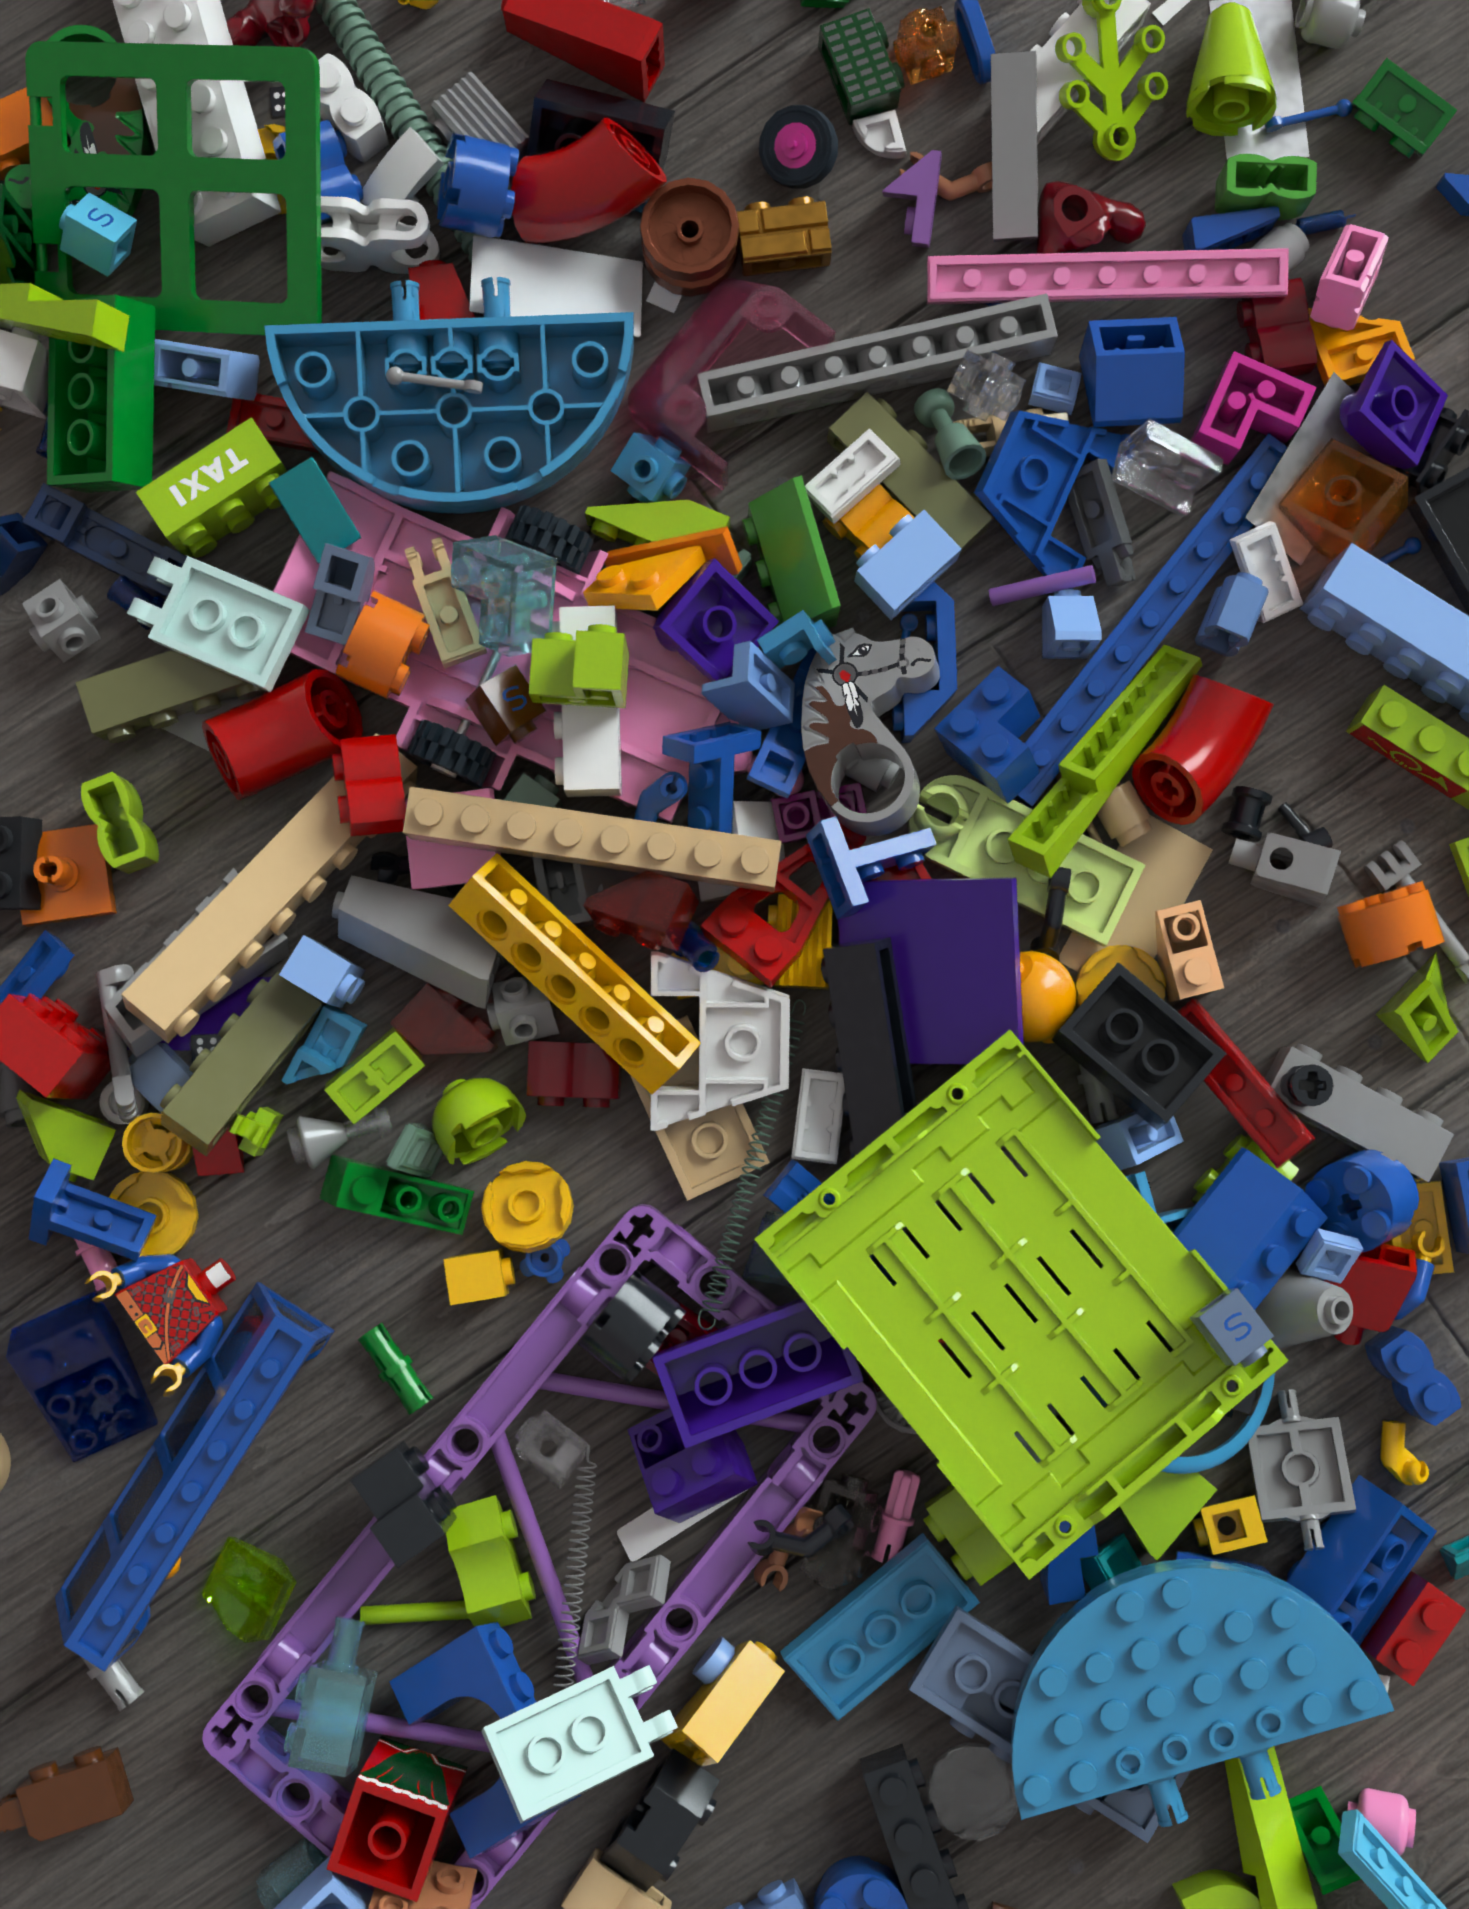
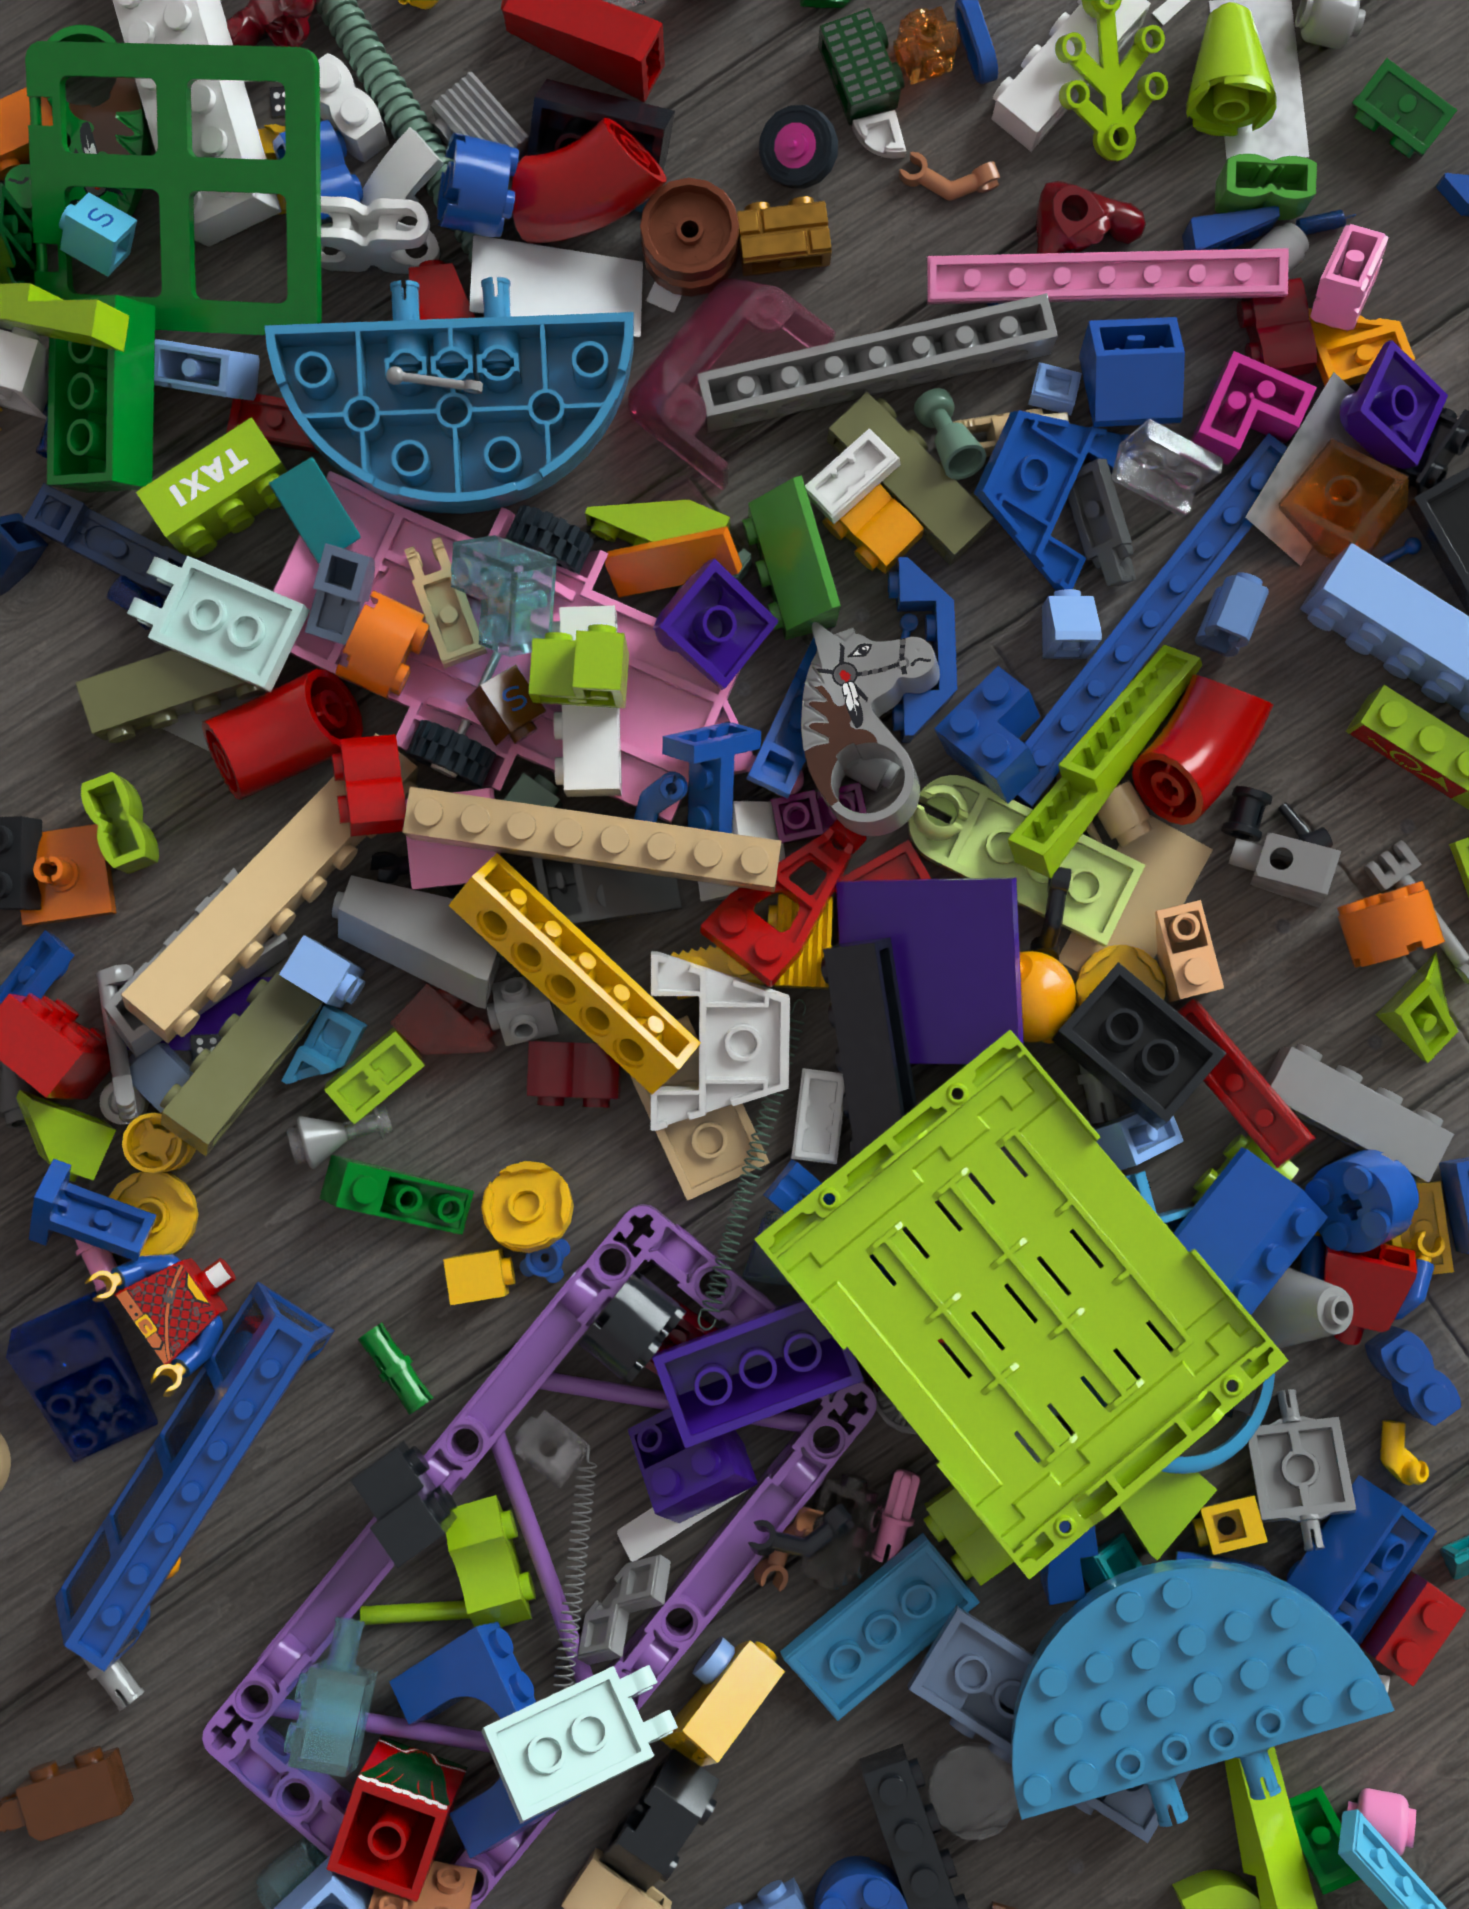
light grey brick [22,579,101,663] -> none
red slope [192,1129,245,1176] -> none
clear neon green slope [202,1537,297,1643] -> none
lime plate [228,1107,284,1157] -> none
sand green slope [386,1123,443,1177] -> none
lime cylinder [432,1078,526,1165] -> none
light orange wing [583,546,707,611] -> none
clear red slope [583,870,699,951] -> none
dark azure brick [610,432,691,503] -> none
clear blue pin [652,906,720,972] -> none
medium blue panel [701,641,795,730] -> none
dark azure bracket [757,610,837,669] -> none
bracket [806,816,937,920] -> none
light blue brick [854,510,961,620] -> none
medium lavender slope [882,150,942,248] -> none
clear brick [947,349,1026,422] -> none
medium lavender piece [989,565,1096,606] -> none
light grey tile [991,51,1038,242] -> none
sand blue brick [1190,1288,1274,1368] -> none
white plate [1229,521,1303,623] -> none
blue hinge [1264,99,1352,133] -> none
black bush [1280,1064,1334,1107] -> none
light blue tile [1296,1229,1363,1284] -> none

